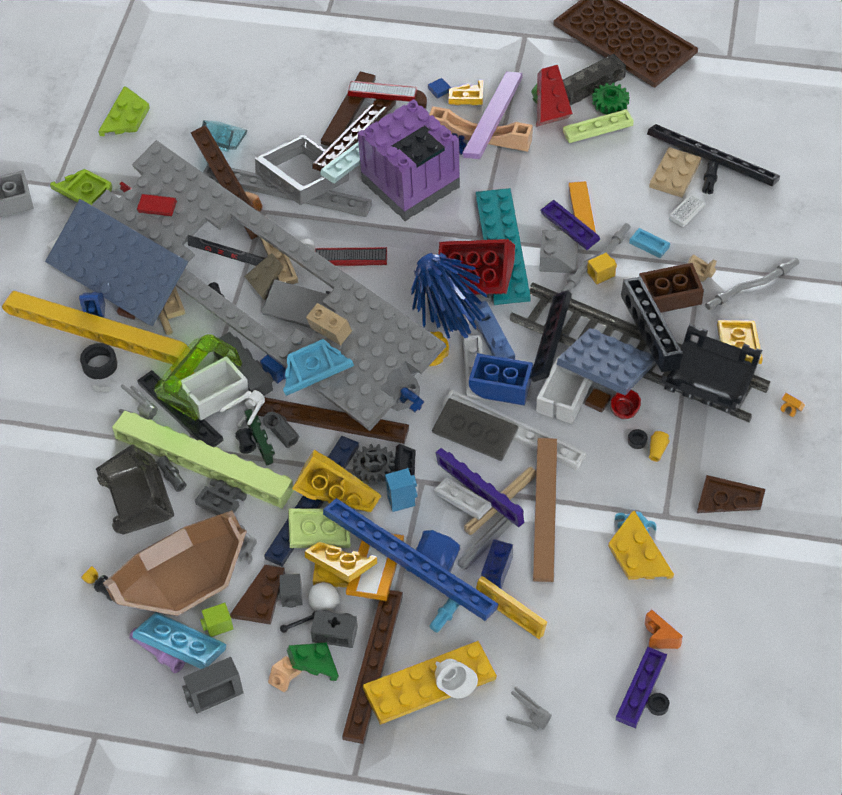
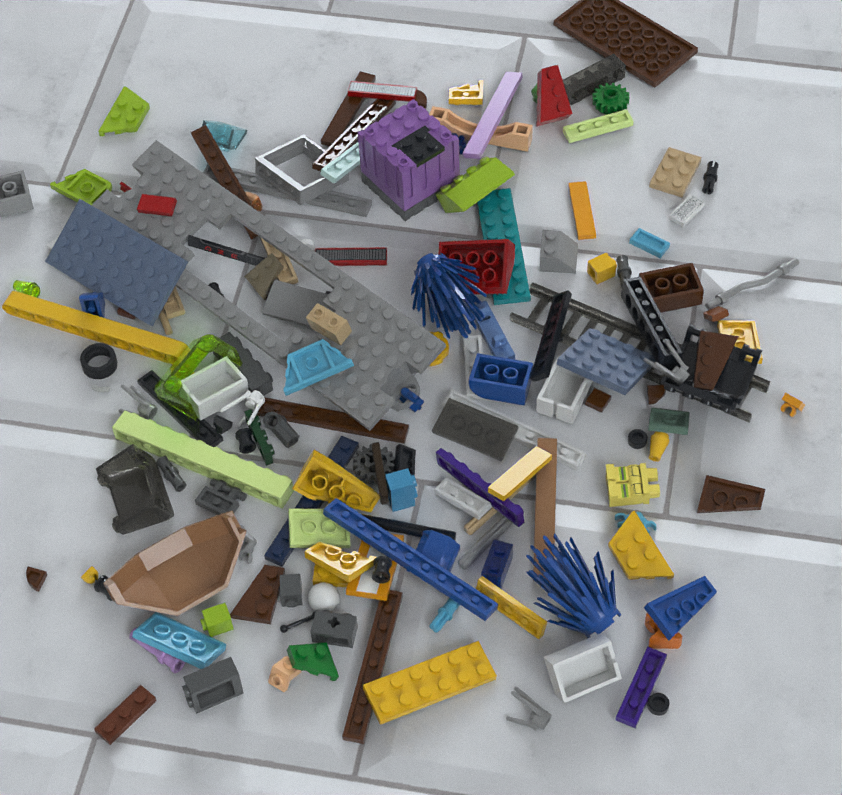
blue brick [260,354,286,384] -> none
blue tile [428,78,451,98] -> none
white piece [435,659,478,699] -> none
dark purple tile [540,200,600,250] -> none
light grey bar [561,223,631,292] -> none
red hair [610,389,641,419] -> none
black tile [647,124,780,187] -> none
tan bracket [687,254,717,282] -> none
none -> clear neon green cone [13,280,40,298]
none -> reddish brown tile [26,566,47,592]
none -> copper plate [94,685,157,745]
none -> black tile [213,415,233,434]
none -> black axle [362,514,456,540]
none -> dark brown tile [372,442,389,505]
none -> black bush [372,556,392,583]
none -> lime slope [436,156,515,213]
none -> tile [488,446,552,501]
none -> blue plant [526,533,622,639]
none -> white piece [544,633,622,703]
none -> light yellow hips [606,463,660,507]
none -> dark grey pin [616,255,632,288]
none -> light grey plant [643,341,690,386]
none -> blue wing [644,576,717,641]
none -> reddish brown tile [647,385,666,405]
none -> sand green tile [648,408,690,435]
none -> reddish brown wing [693,331,739,391]
none -> dark orange tile [703,306,729,322]

